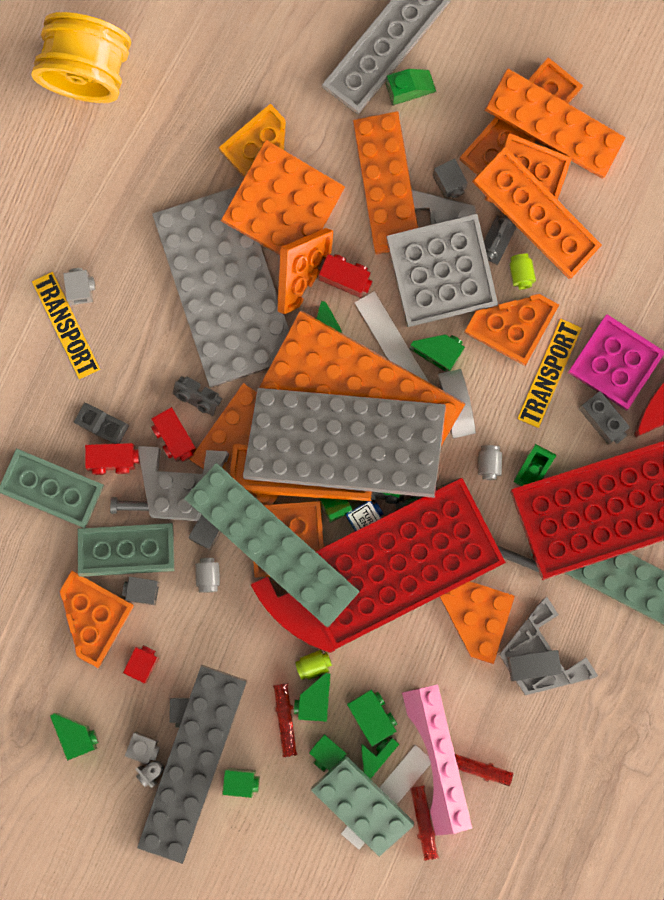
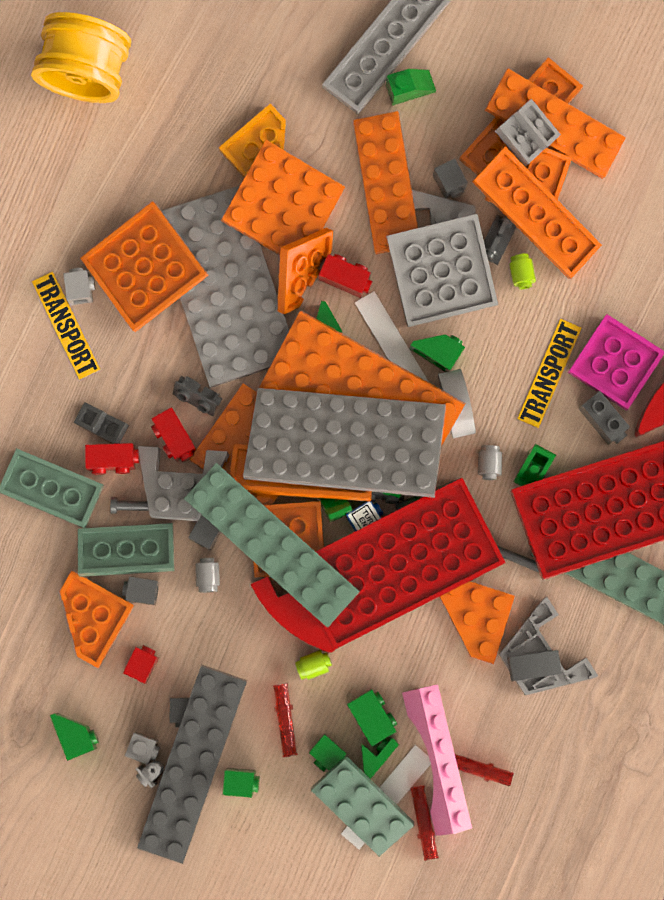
green slope [294,673,331,722] -> none
orange plate [464,294,559,366] -> none
none -> orange plate [80,201,209,332]
none -> light grey slope [495,99,561,166]

